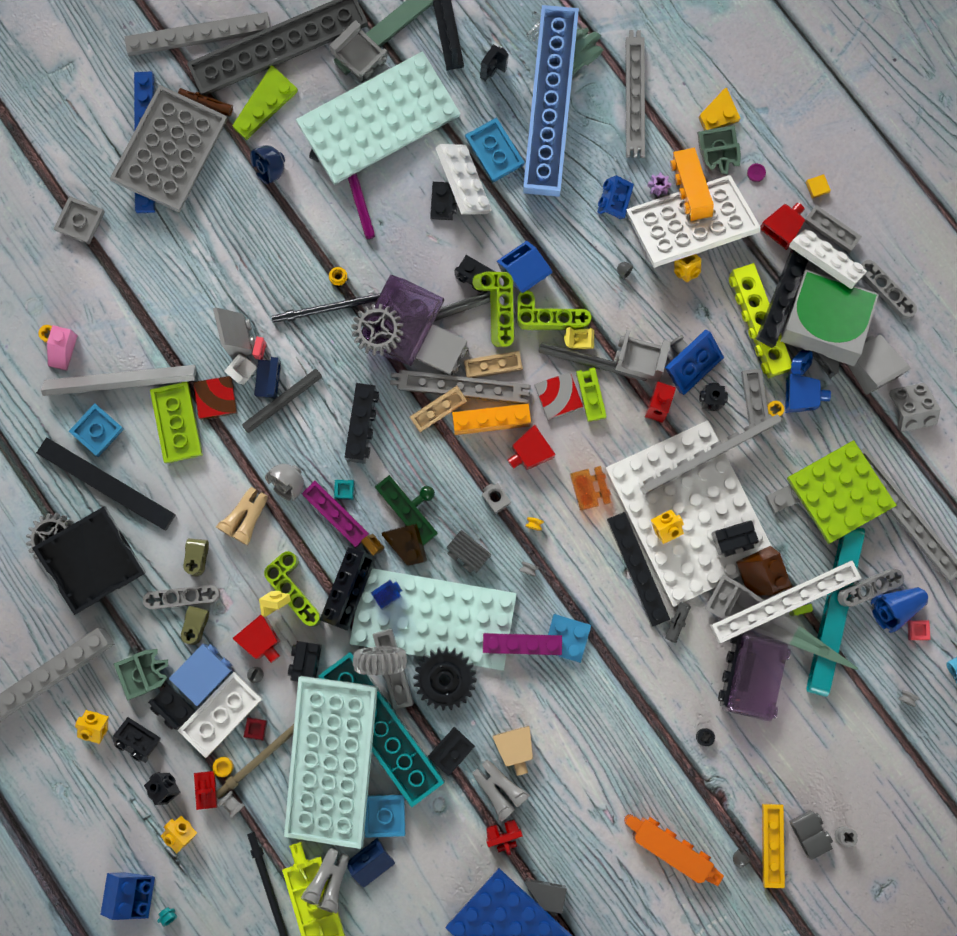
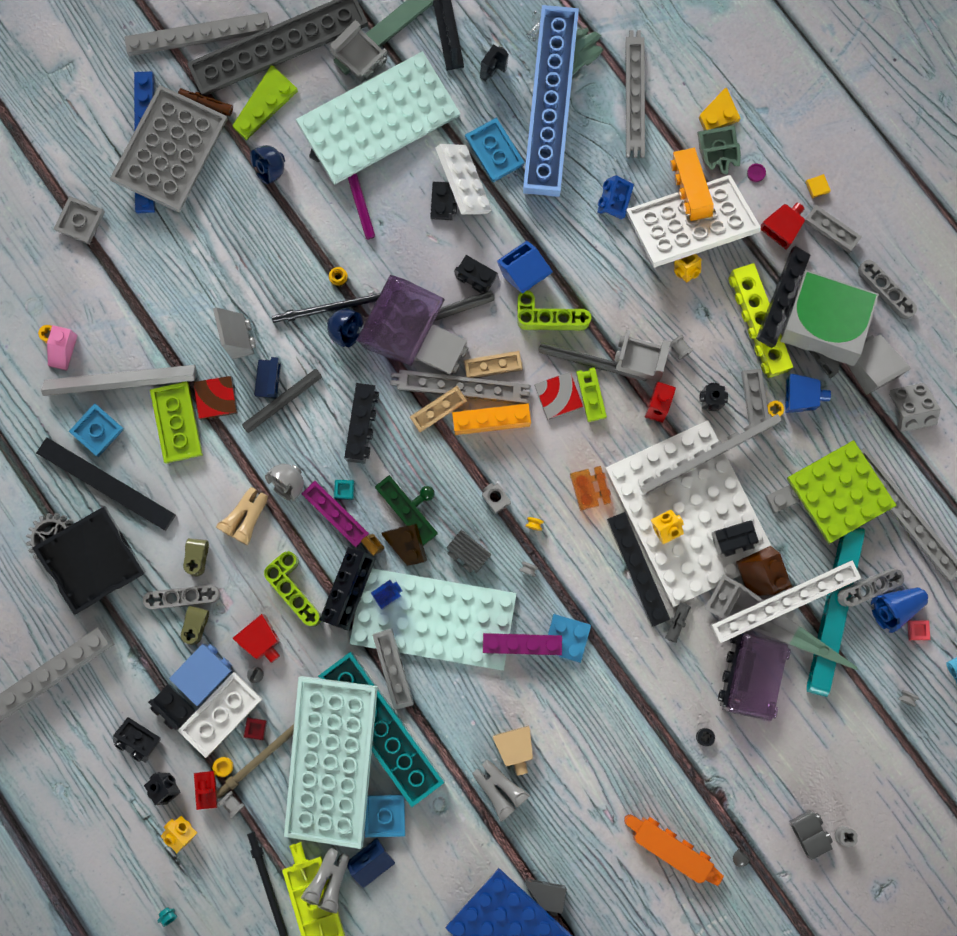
yellow brick [75,710,109,744] -> none
blue slope [100,872,155,920] -> none
sand green plate [113,649,168,701] -> none
white panel [224,354,258,385] -> none
coral tile [252,336,267,360] -> none
light yellow bracket [259,591,291,617] -> none
black brick [288,641,322,682] -> none
light grey gear [351,304,403,356] -> none
light grey gear [353,646,407,676] -> none
black gear [413,646,477,711] -> none
black plate [427,726,475,776] -> none
lime beam [473,272,514,347] -> none
red hips [486,819,523,856] -> none
red torso [507,425,556,470] -> none
light yellow bracket [564,327,594,350] -> none
dark grey hinge [617,262,633,279] -> none
lavender gear [647,172,672,198] -> none
blue plate [665,330,724,395] -> none
yellow plate [762,804,785,888] -> none
white plate [789,229,867,289] -> none
lime tile [789,604,813,616] -> none
blue beam [791,350,813,375] -> none
none -> dark blue cylinder [327,309,363,348]

